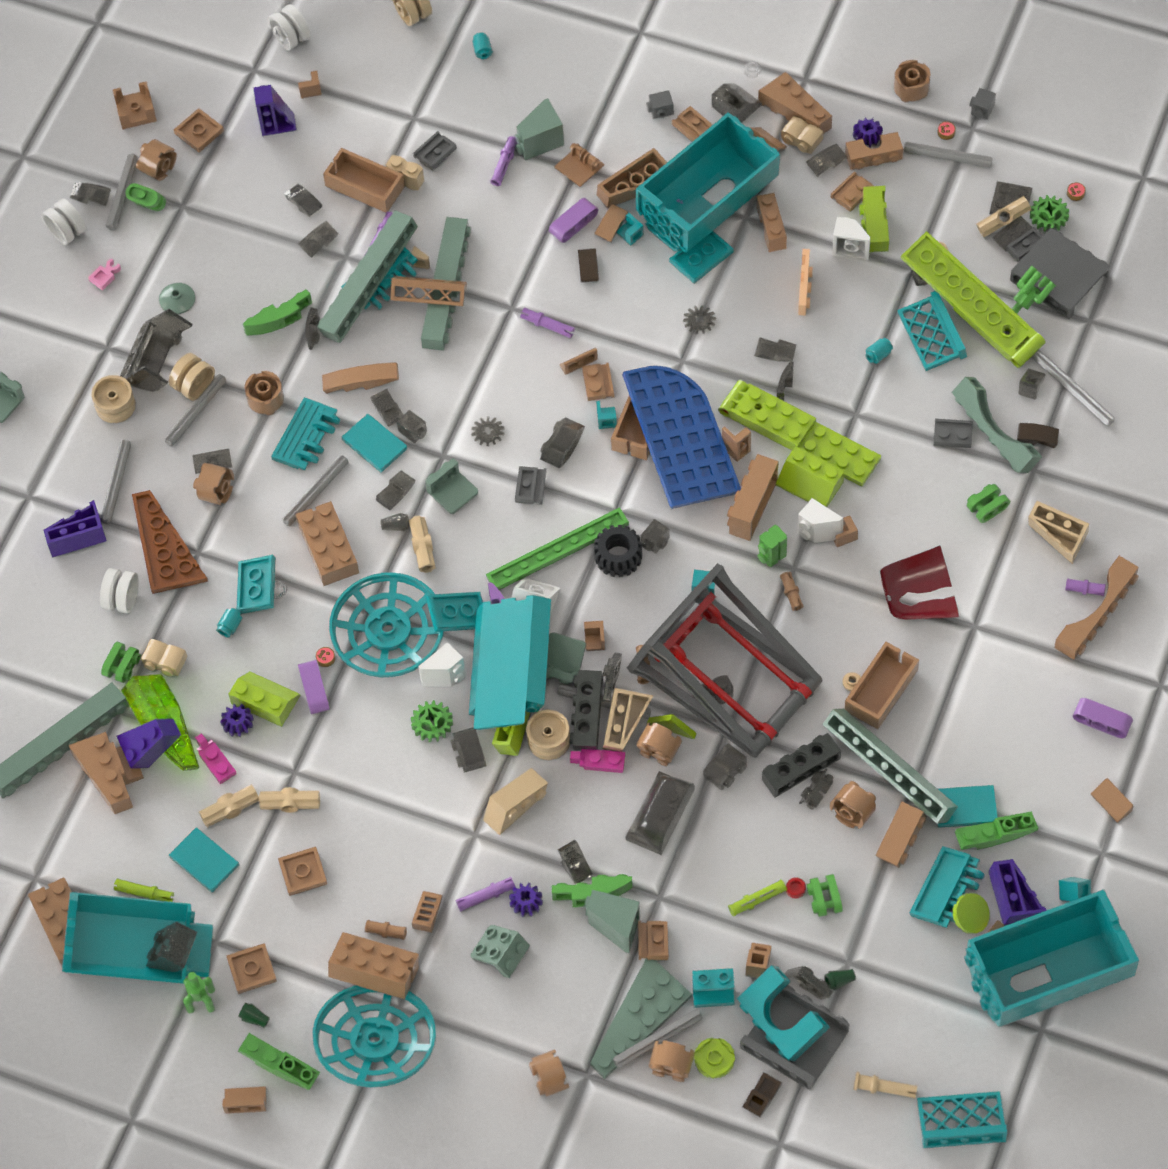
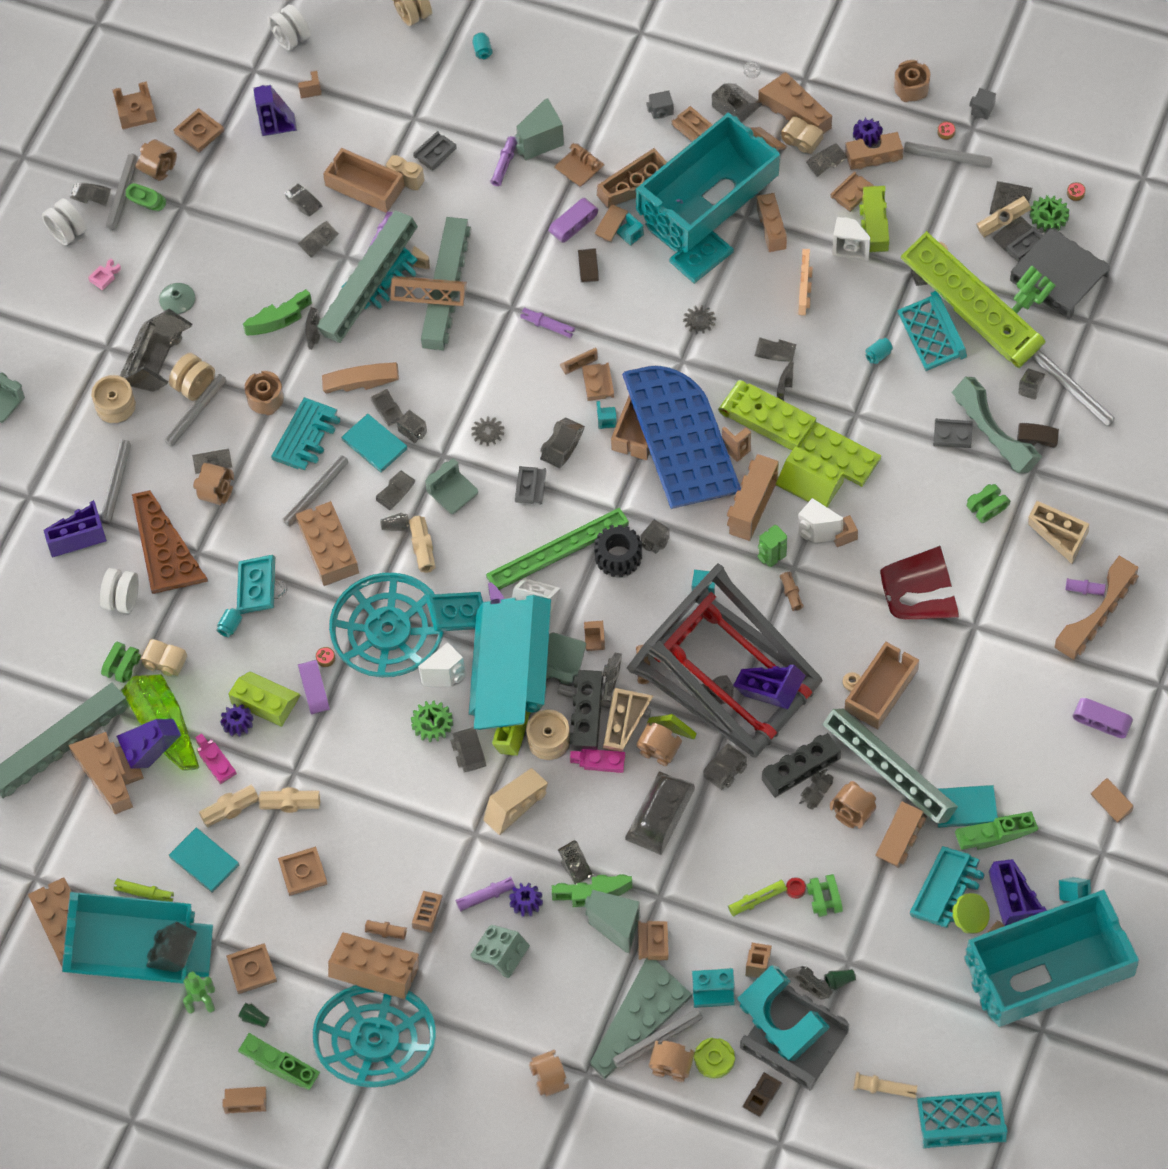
none -> dark purple wedge [733,665,806,709]

